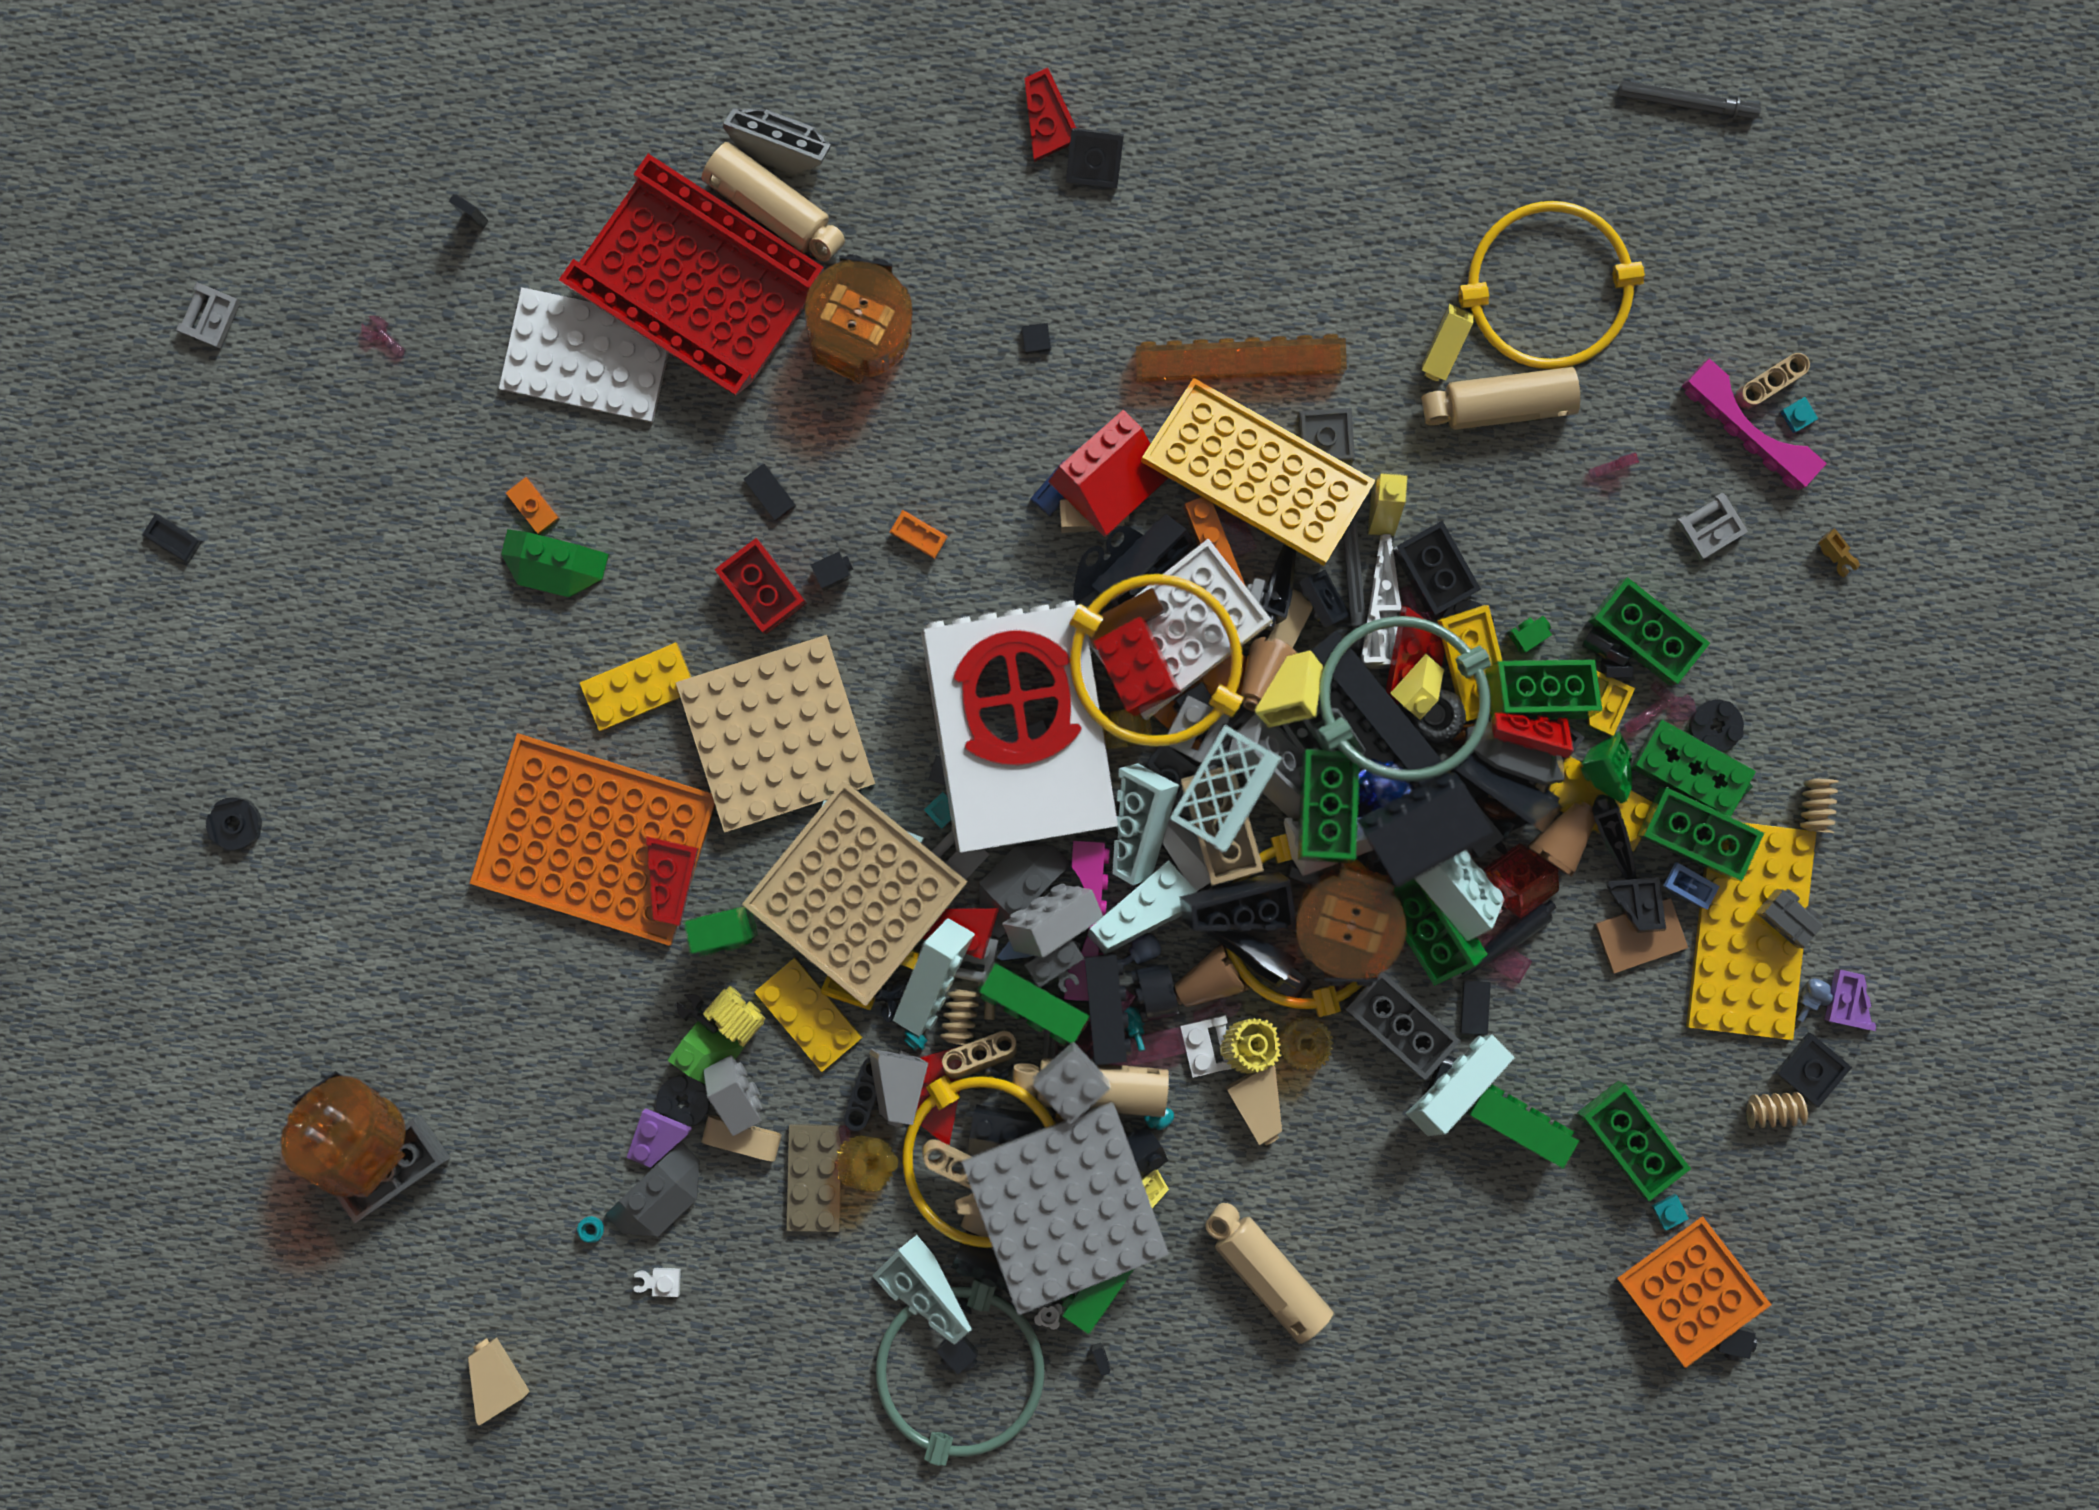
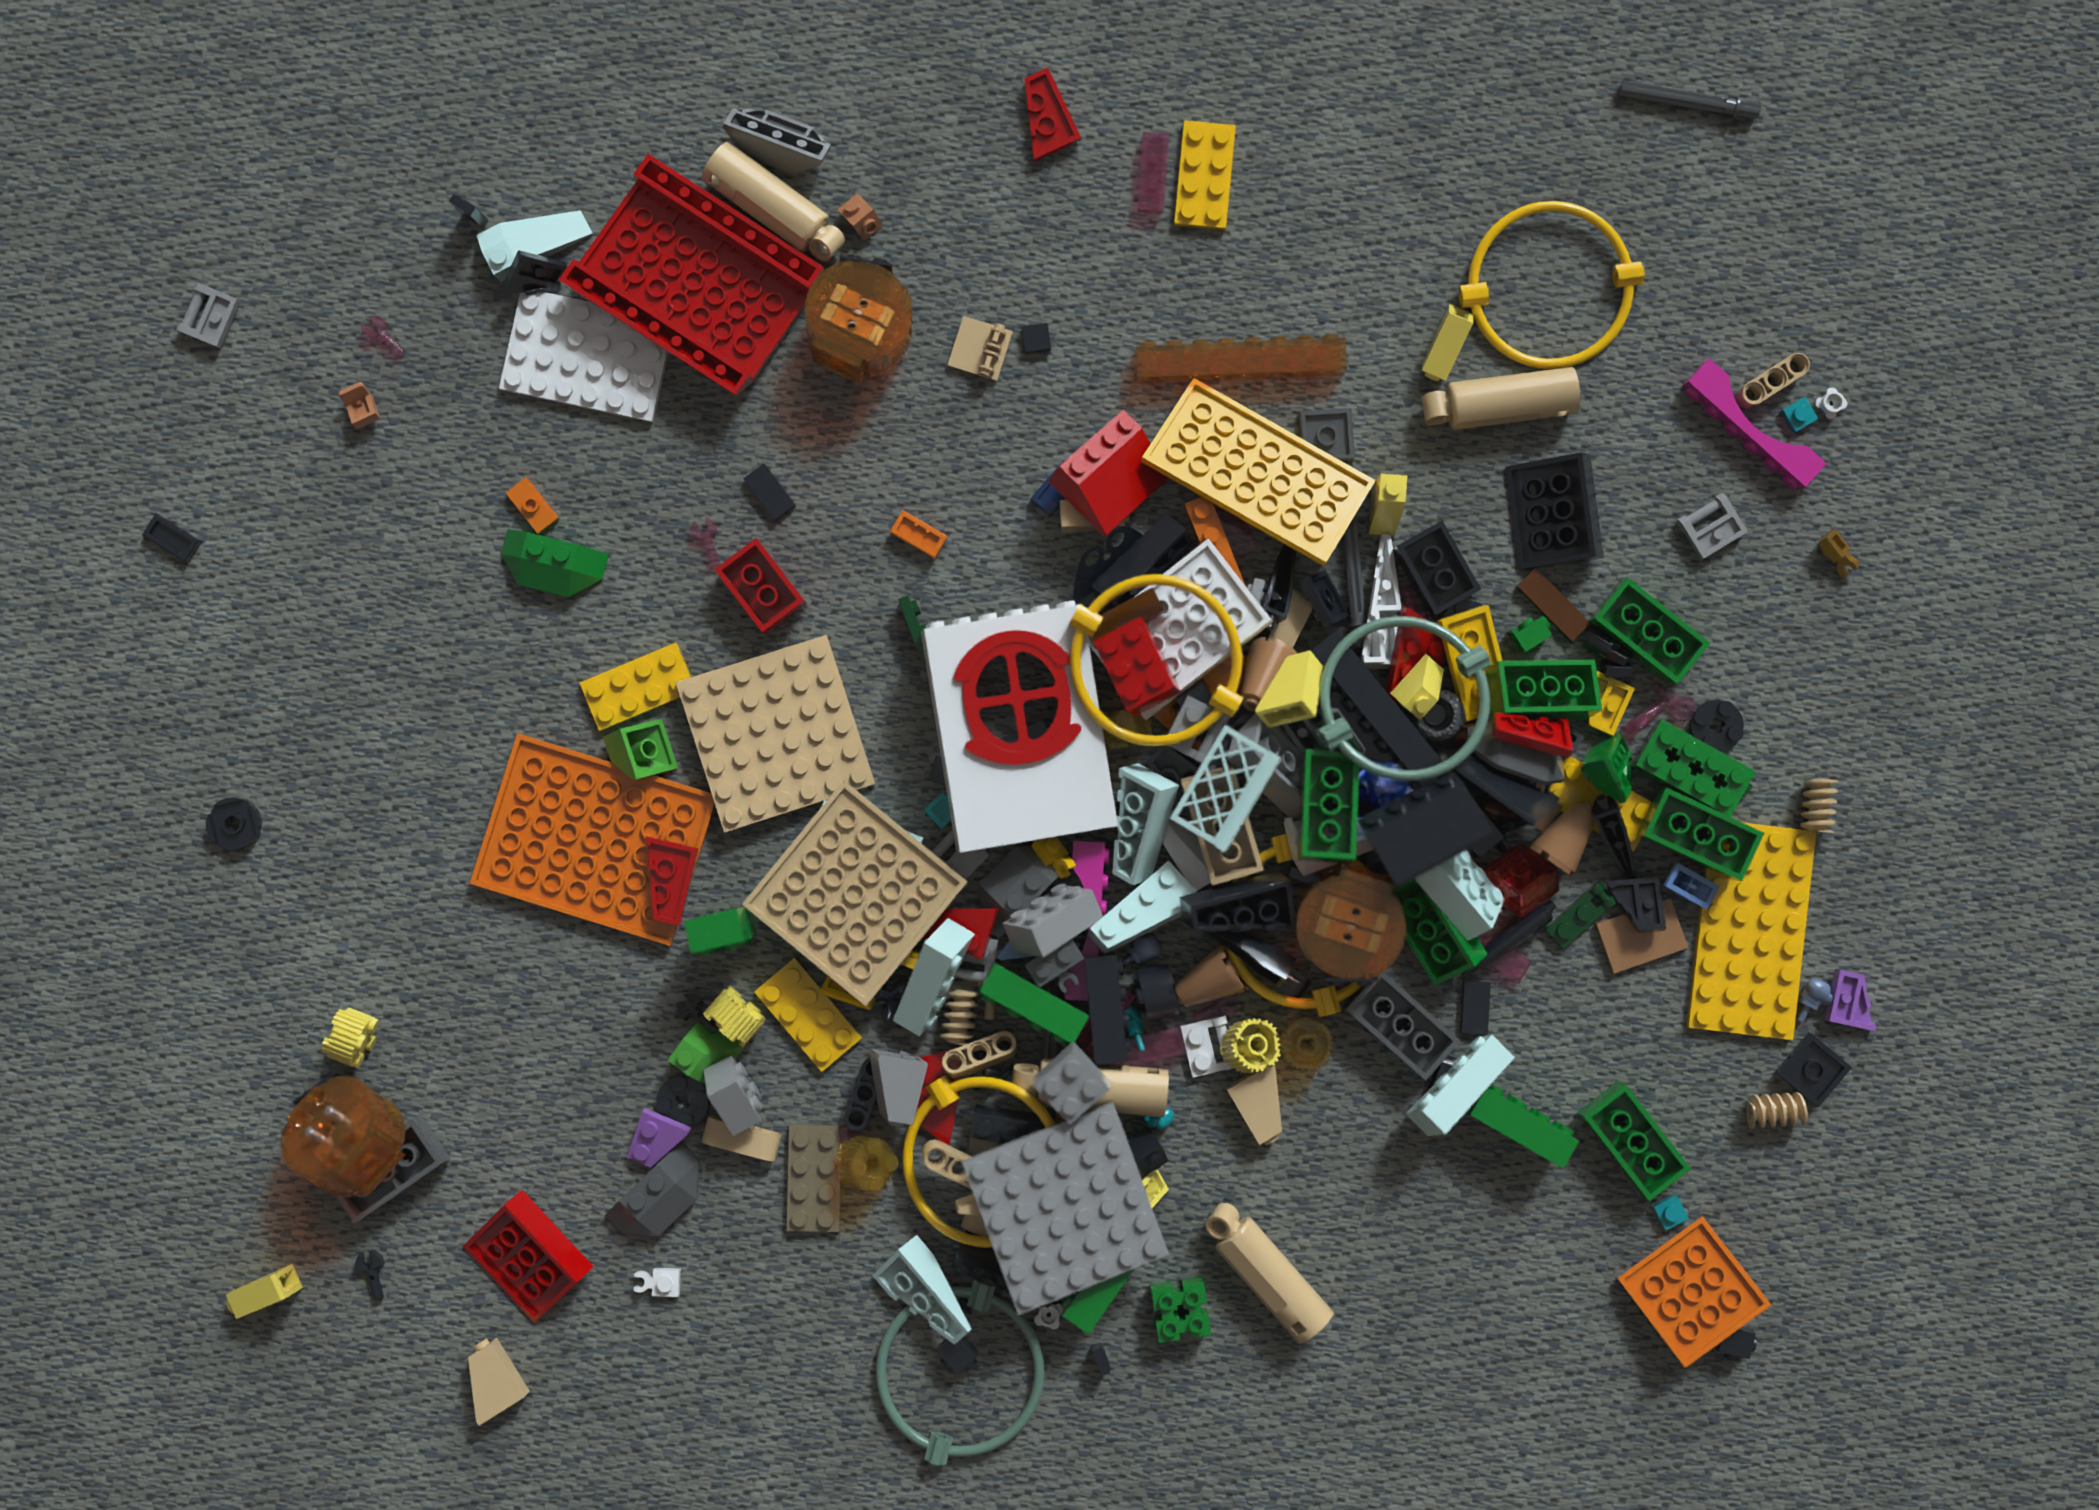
teal plate [577,1216,604,1243] -> none
black brick [811,552,854,591] -> none
teal plate [904,1030,928,1051] -> none
black plate [1066,128,1124,188] -> none
clear pink bar [1588,452,1639,479] -> none
dark grey brick [1756,889,1824,949] -> none
none -> light yellow slope [226,1264,303,1319]
none -> light yellow brick [321,1008,379,1068]
none -> nougat bracket [338,382,380,430]
none -> black bar [355,1249,385,1301]
none -> red slope [463,1190,594,1323]
none -> light aqua wedge [476,210,593,282]
none -> black wing [499,250,568,299]
none -> bright green slope [603,719,678,780]
none -> clear pink bar [691,517,721,567]
none -> nougat bracket [838,193,883,241]
none -> dark green plate [898,595,926,665]
none -> tan hinge [948,316,1013,381]
none -> yellow plate [1031,836,1076,879]
none -> clear pink plate [1137,132,1169,214]
none -> green brick [1150,1276,1212,1343]
none -> yellow plate [1174,120,1236,230]
none -> black slope [1505,452,1604,570]
none -> reddish brown tile [1516,568,1591,642]
none -> dark green plate [1544,880,1617,949]
none -> white plate [1815,388,1847,419]

